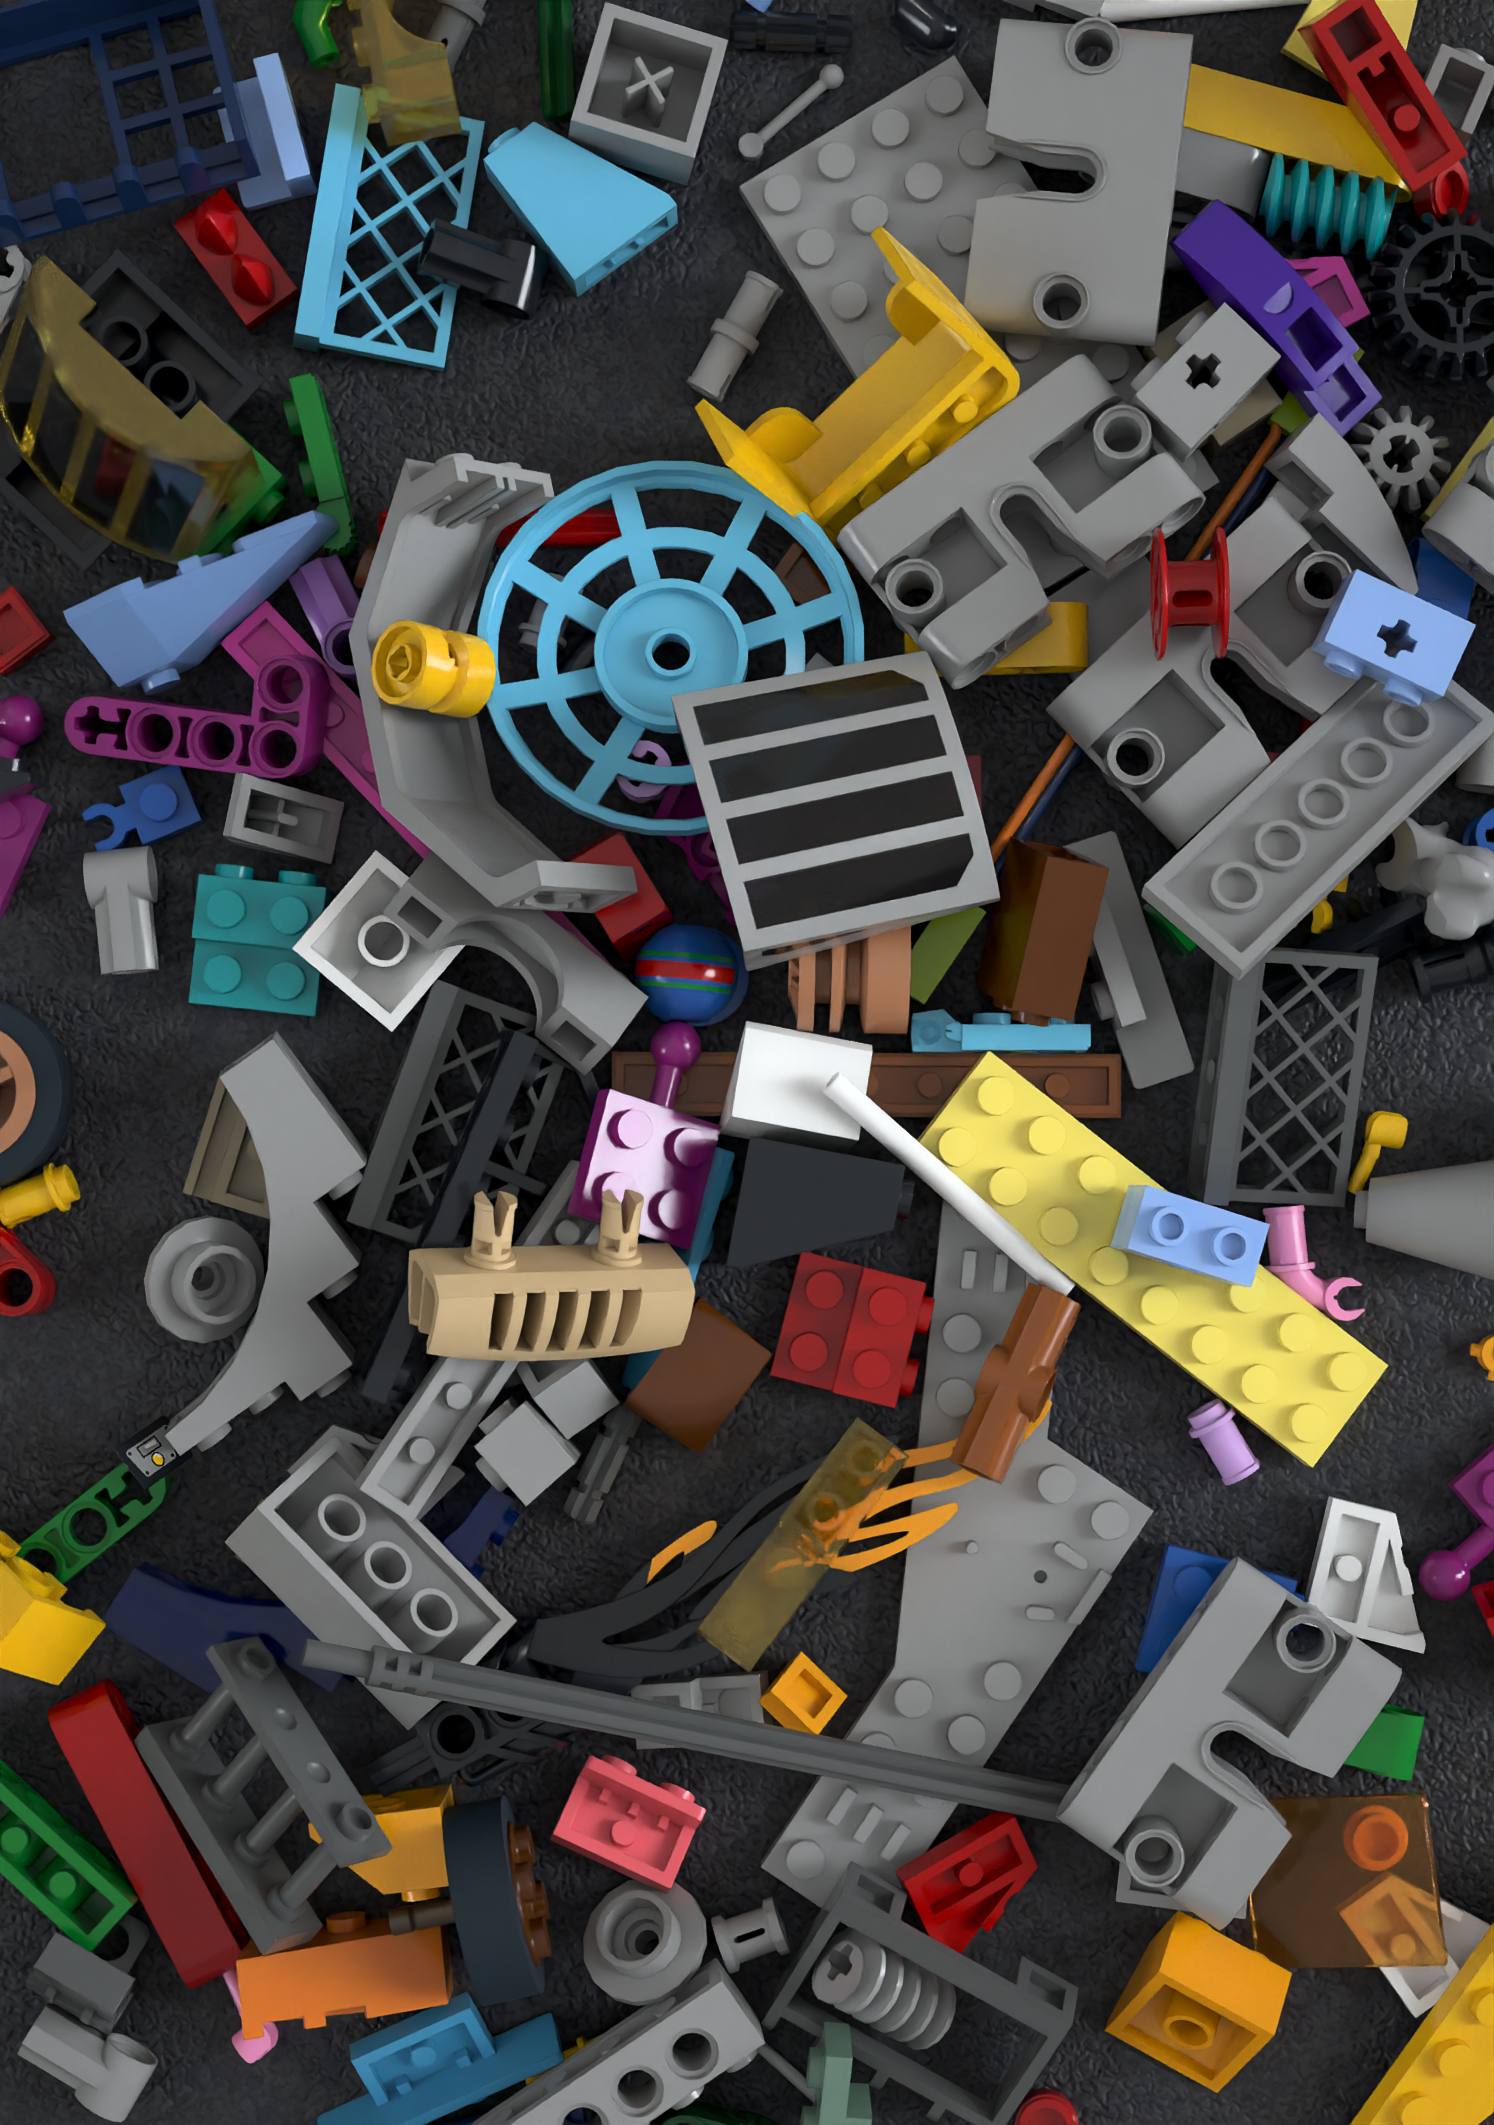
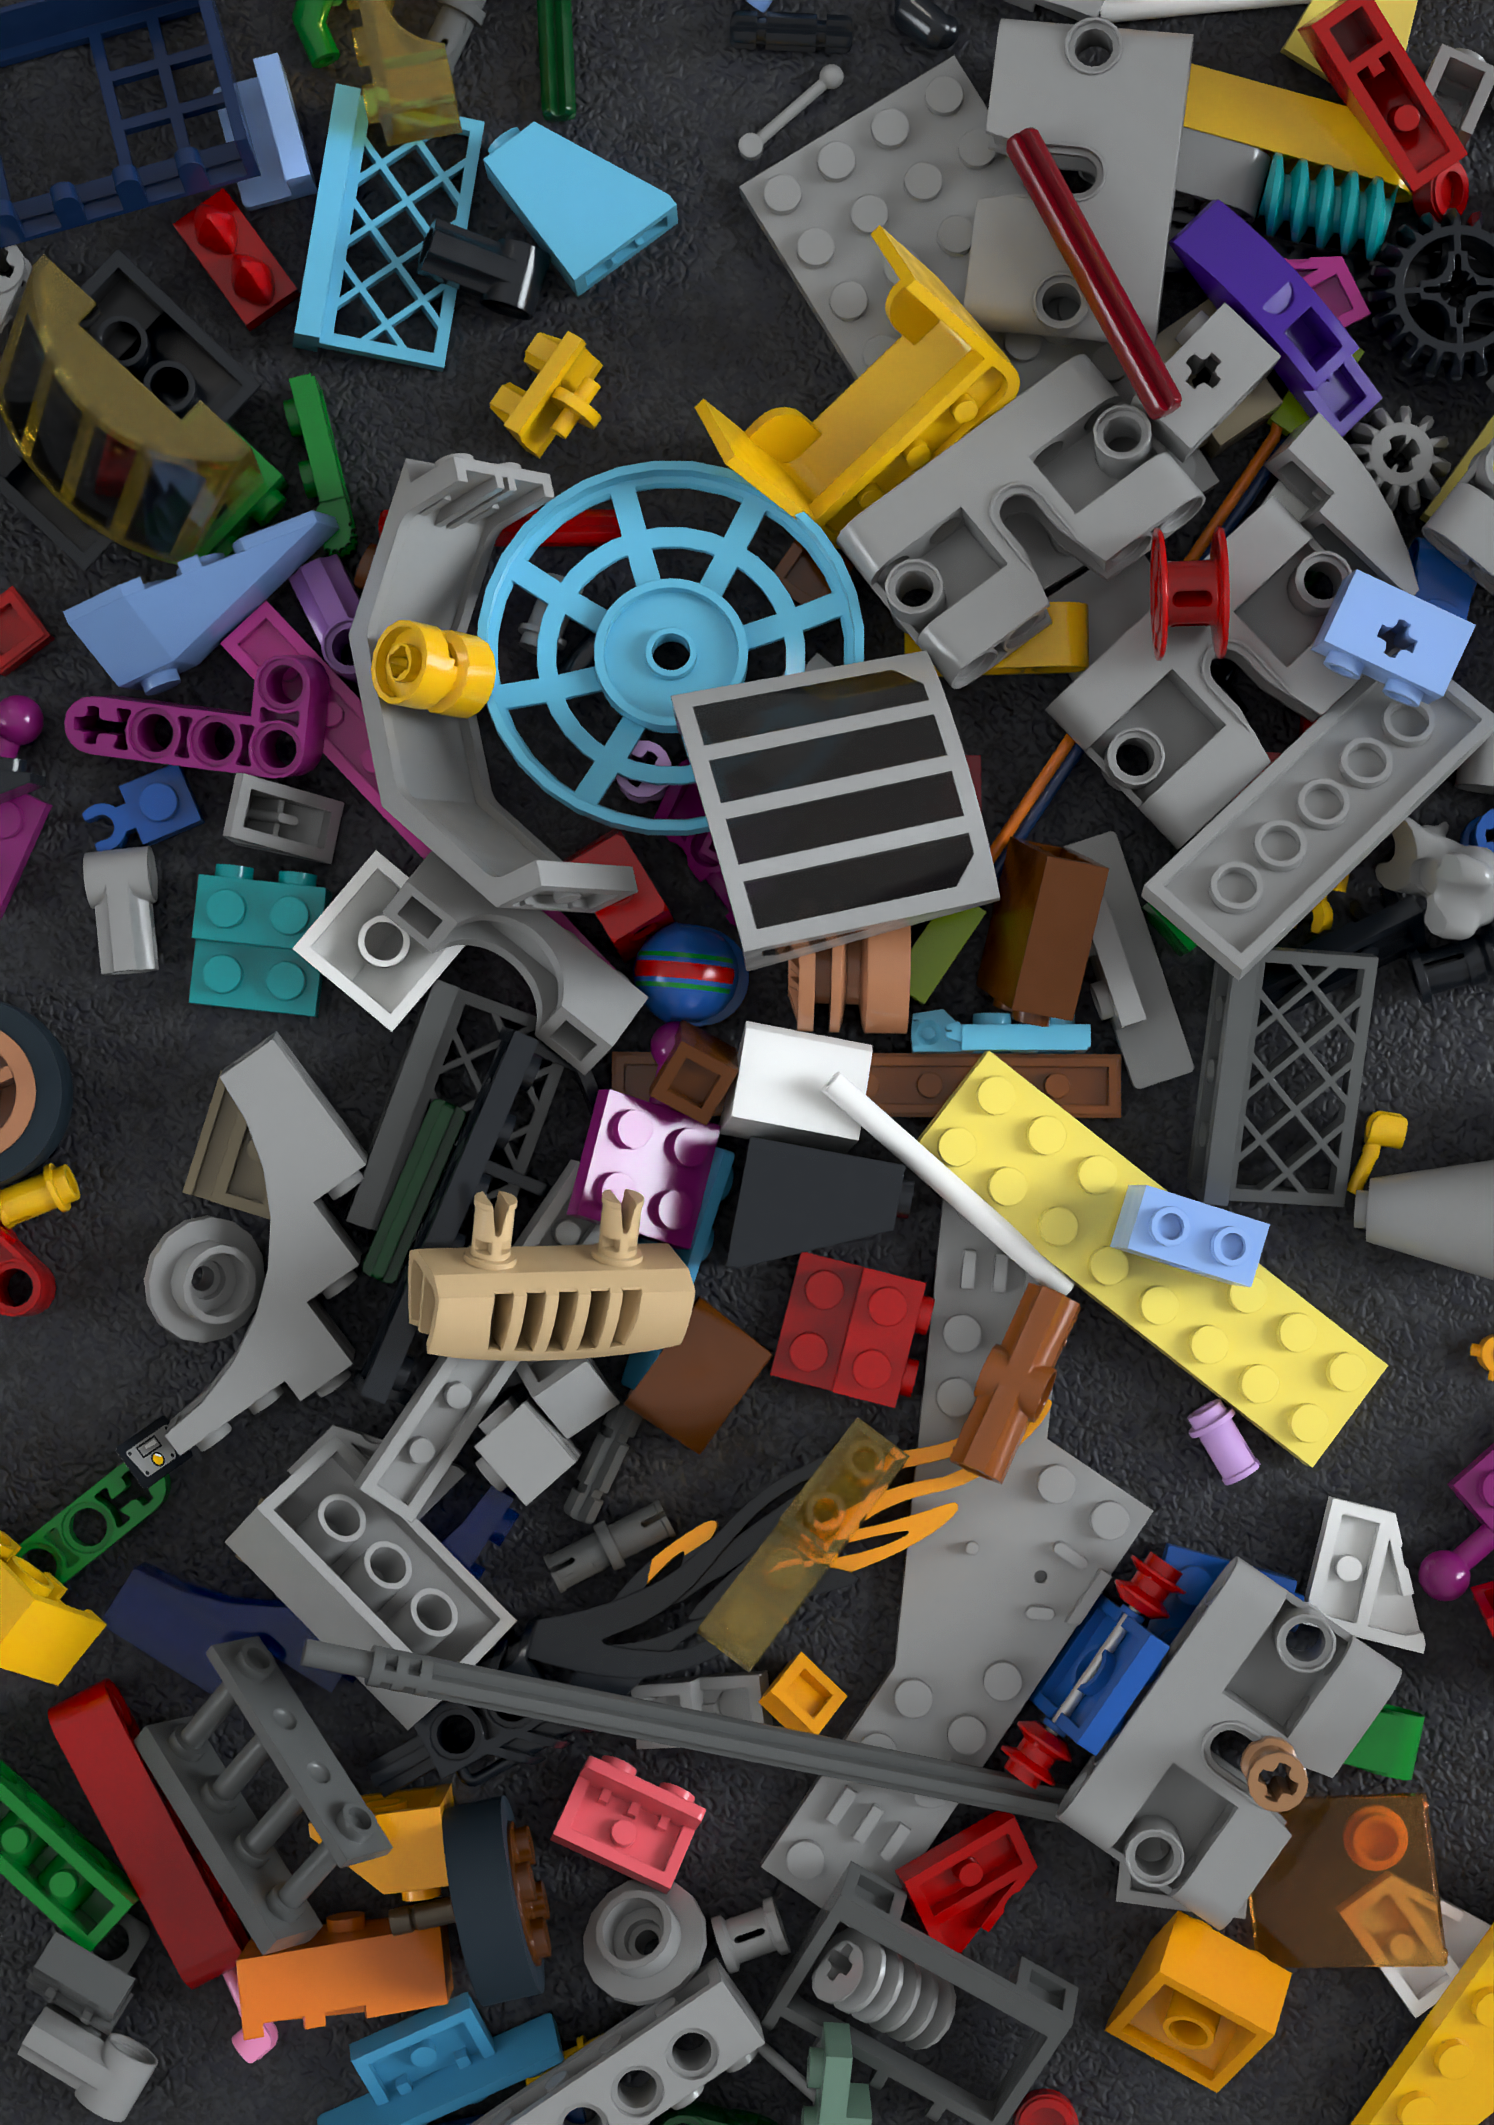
light grey brick [568,2,728,186] -> none
light grey pin [686,271,783,403] -> none
bright pink piece [1263,1205,1365,1321] -> none
none -> dark green axle [362,1099,467,1284]
none -> yellow hips [490,331,603,459]
none -> dark grey pin [543,1499,676,1593]
none -> reddish brown panel [649,1020,739,1125]
none -> blue plate [1001,1551,1186,1789]
none -> dark red axle [1006,127,1182,420]
none -> medium nougat bush [1240,1735,1309,1812]

